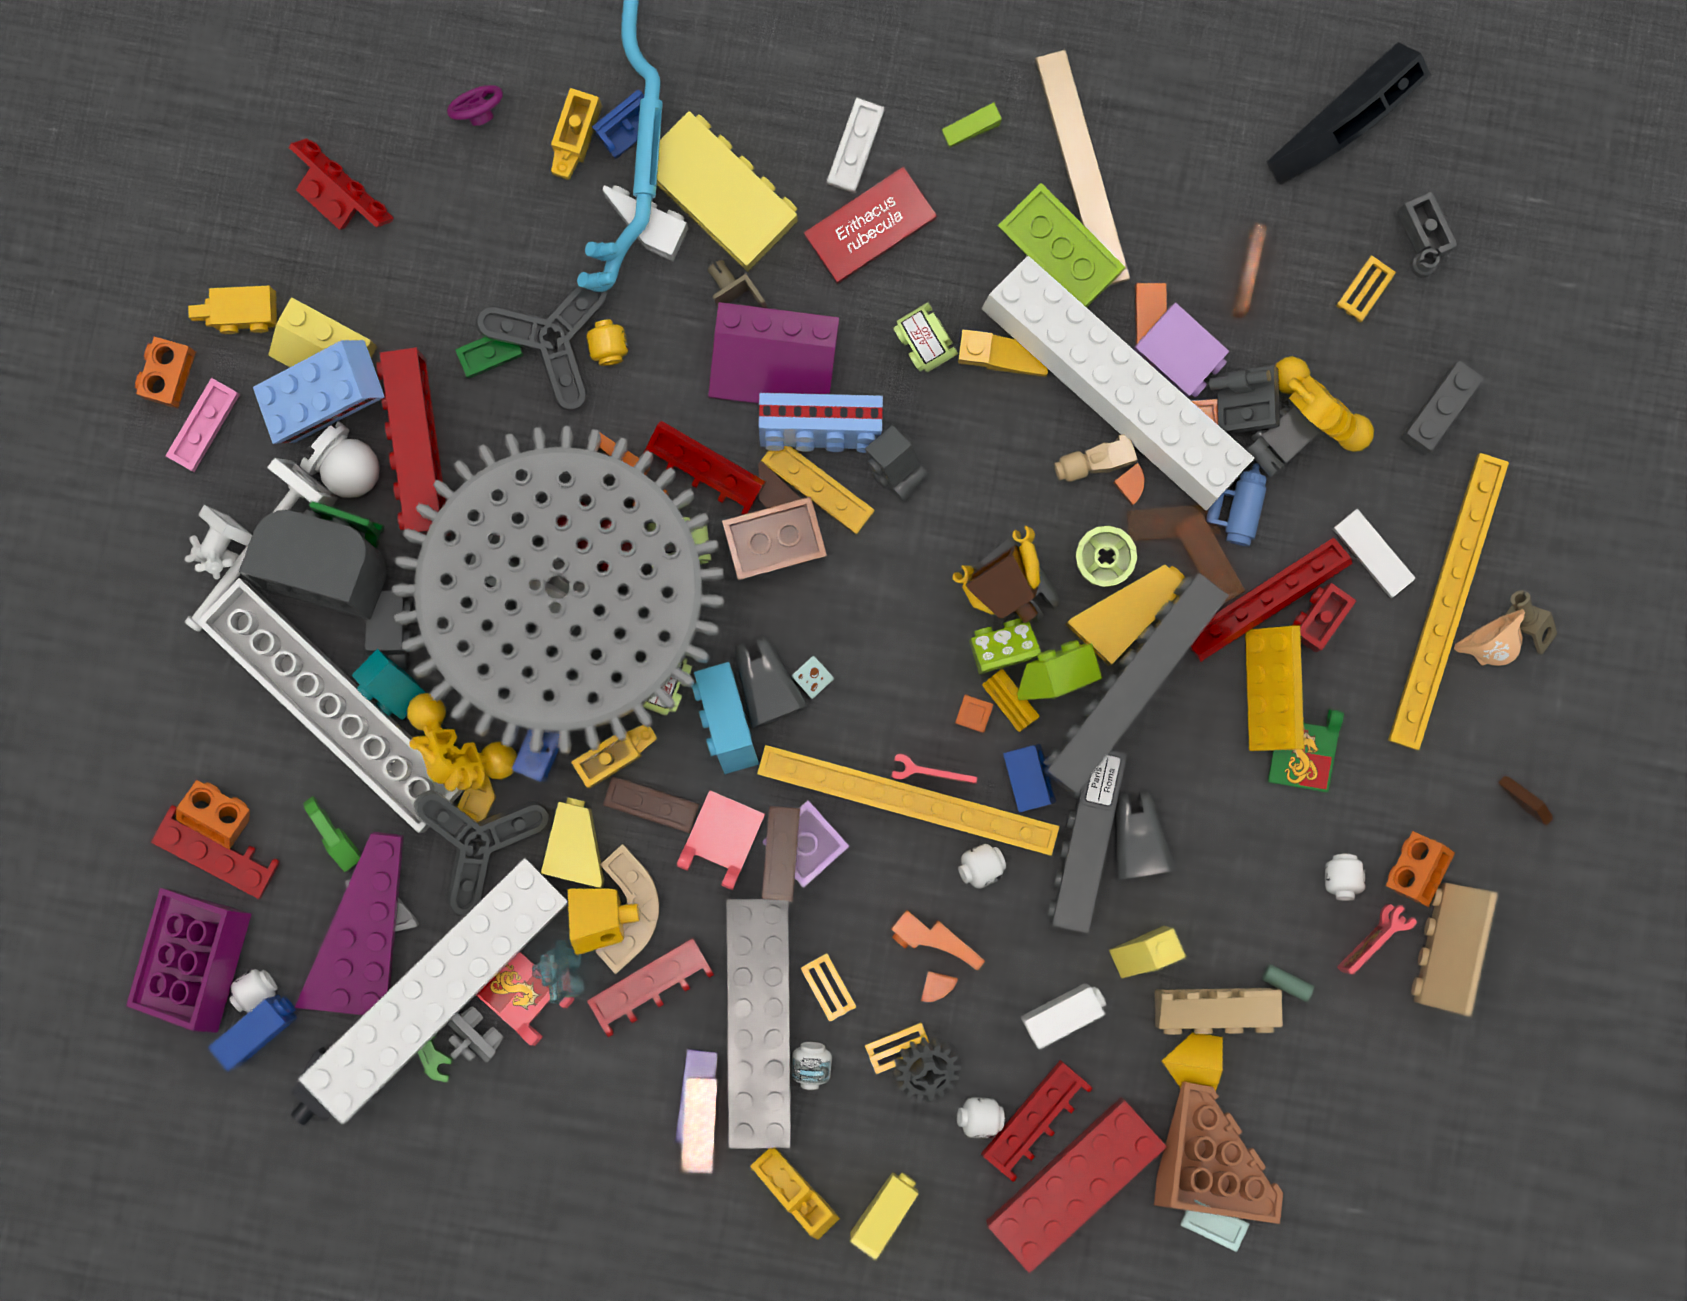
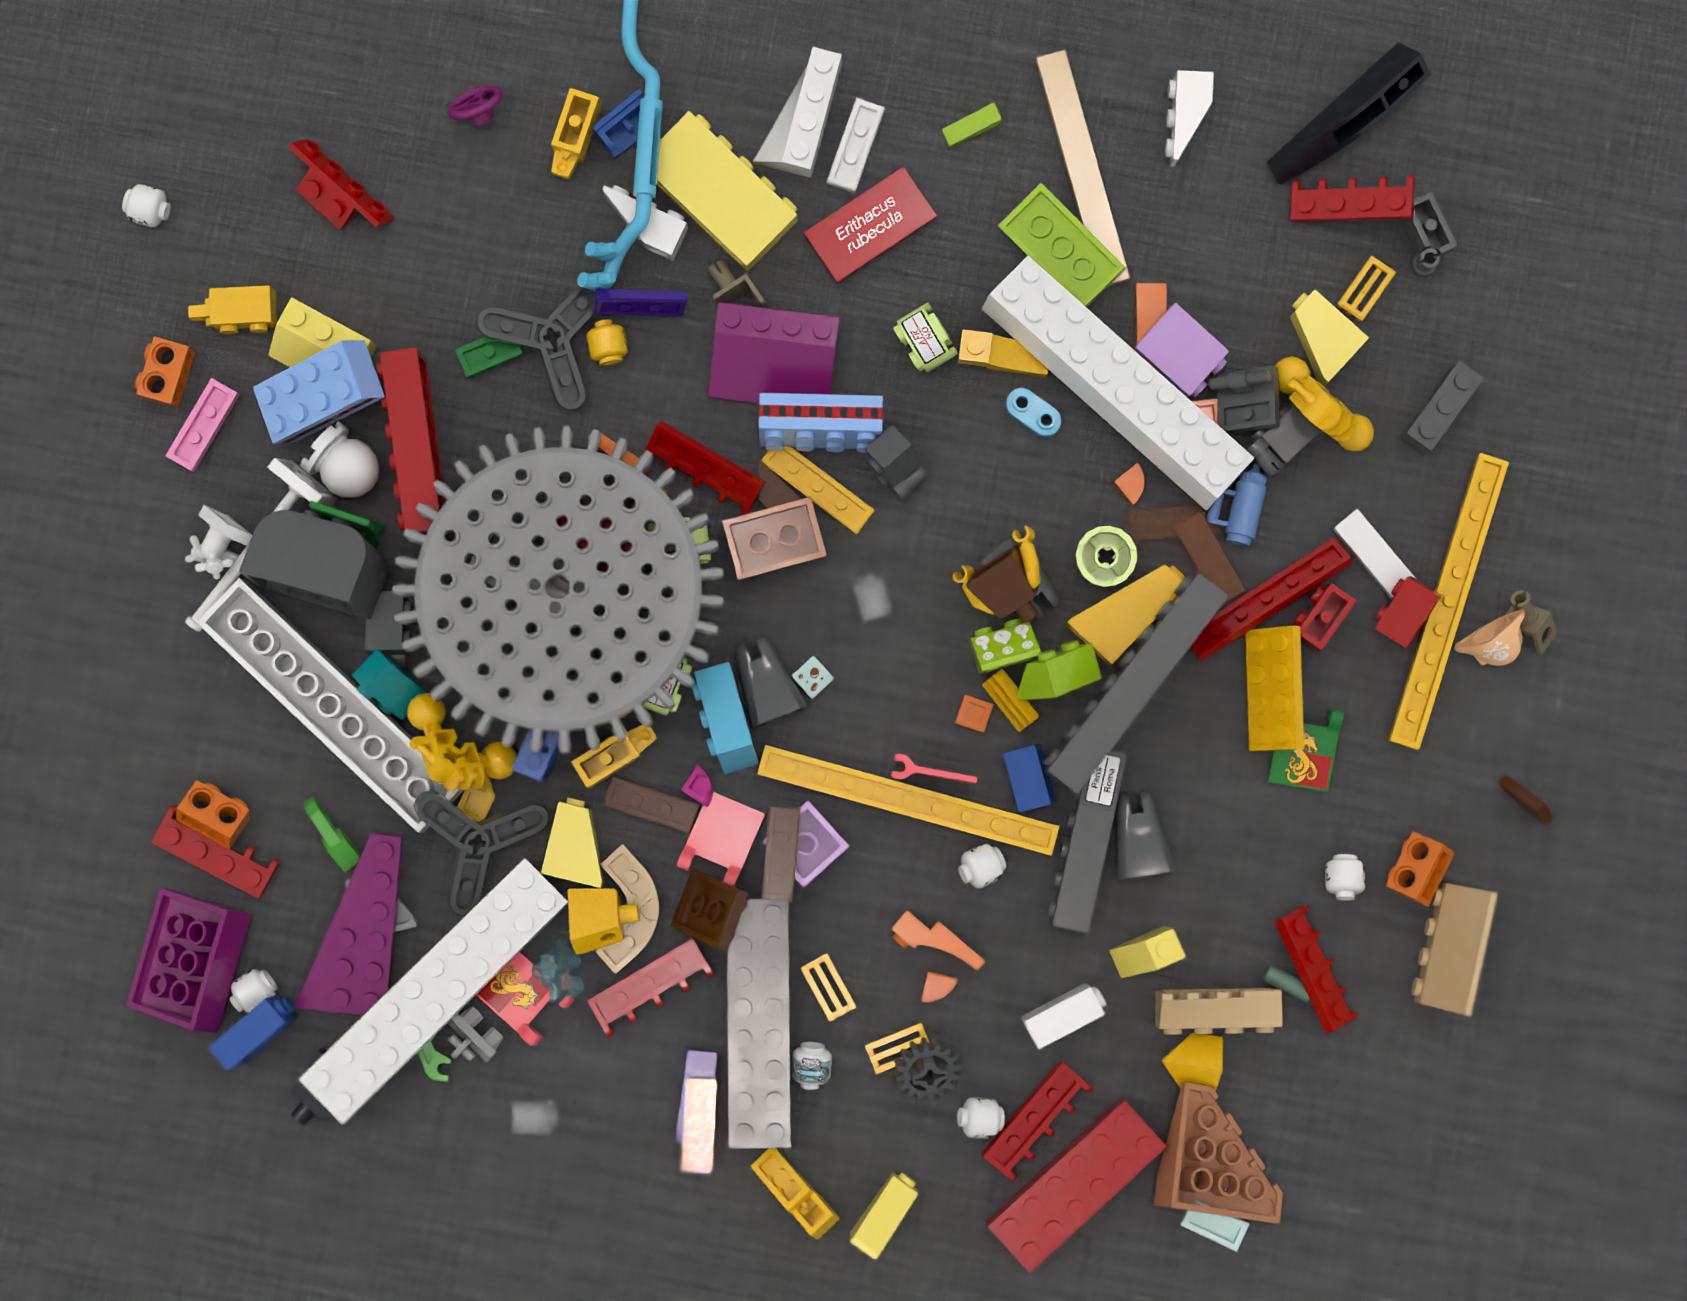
tan piece [1054,434,1138,482] -> none
clear orange tile [1232,223,1267,318] -> none
coral flag [1337,904,1417,975] -> none
none -> white head [122,184,171,227]
none -> clear brick [512,1099,558,1134]
none -> dark purple tile [593,289,687,316]
none -> reddish brown plate [670,869,749,952]
none -> dark pink tile [681,765,713,807]
none -> white wedge [753,47,842,178]
none -> clear brick [853,574,892,622]
none -> medium azure plate [1006,388,1061,437]
none -> white slope [1165,70,1214,167]
none -> red hinge [1274,904,1358,1033]
none -> red hinge [1290,175,1415,223]
none -> light yellow slope [1290,290,1369,386]
none -> red brick [1374,576,1442,648]

